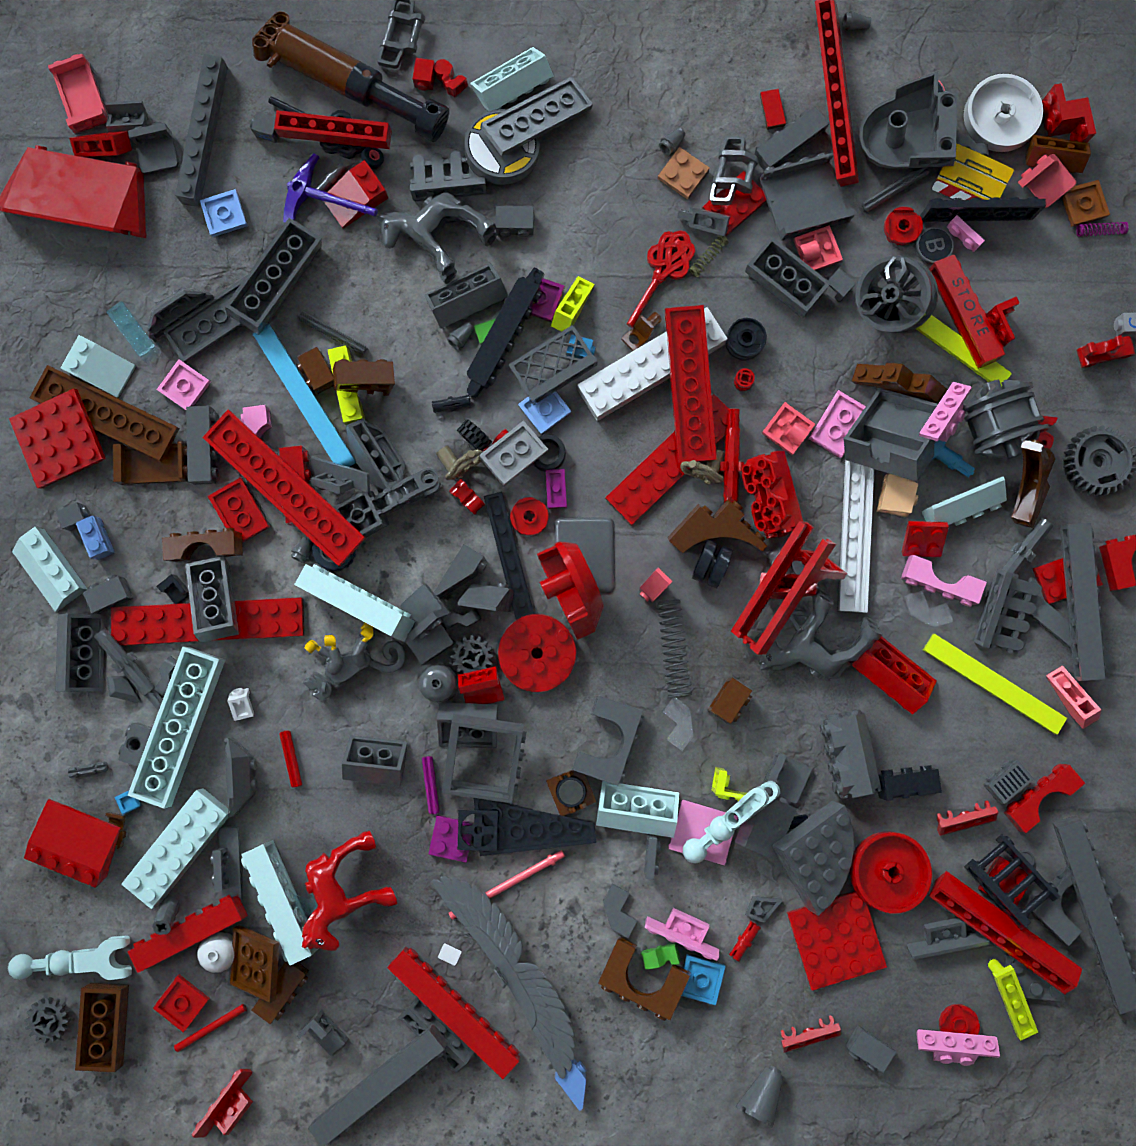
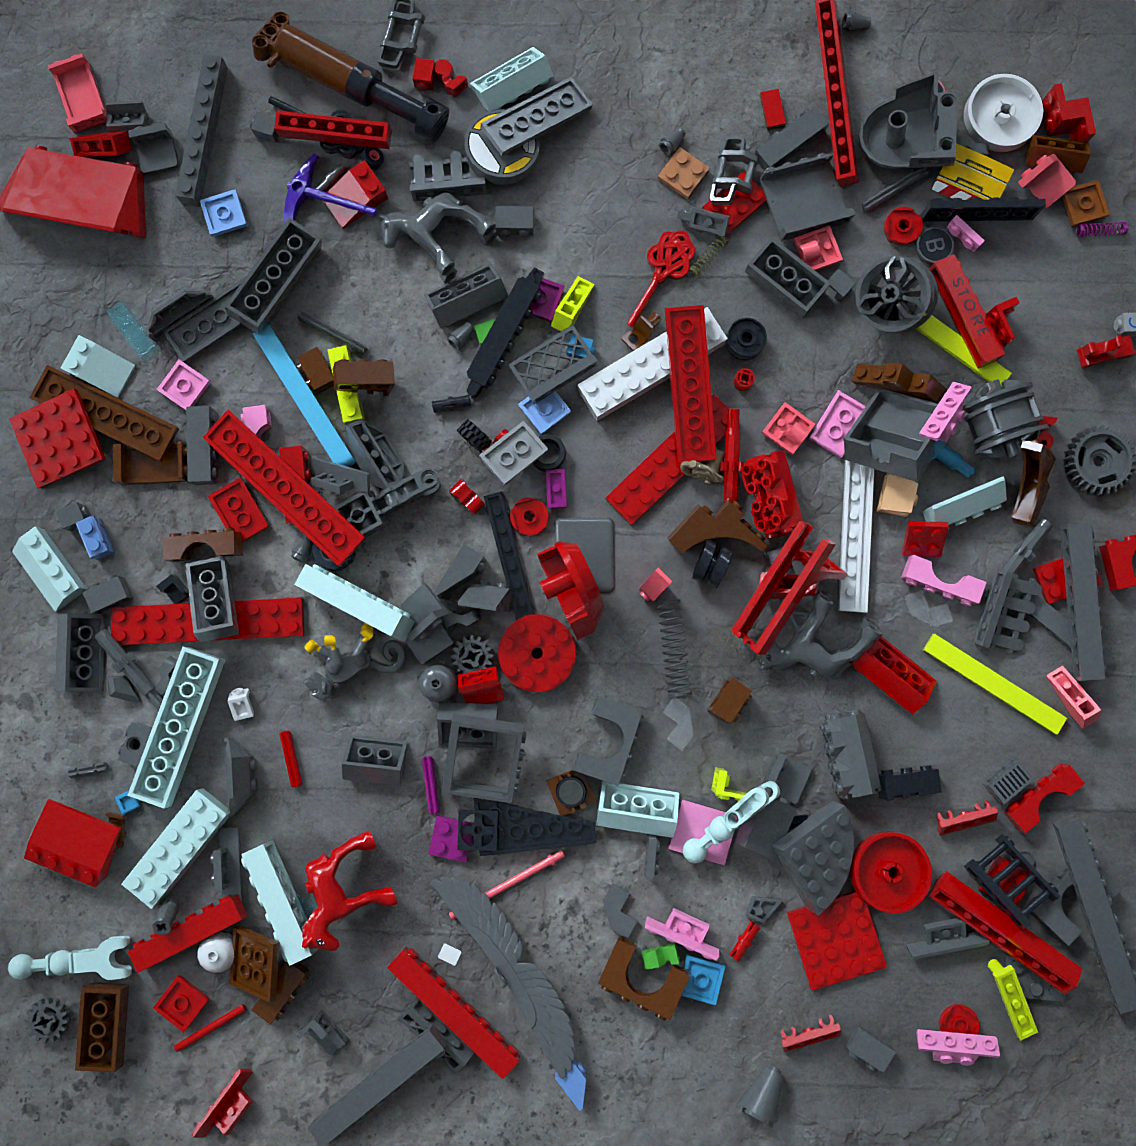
dark tan piece [436,446,483,480] -> none

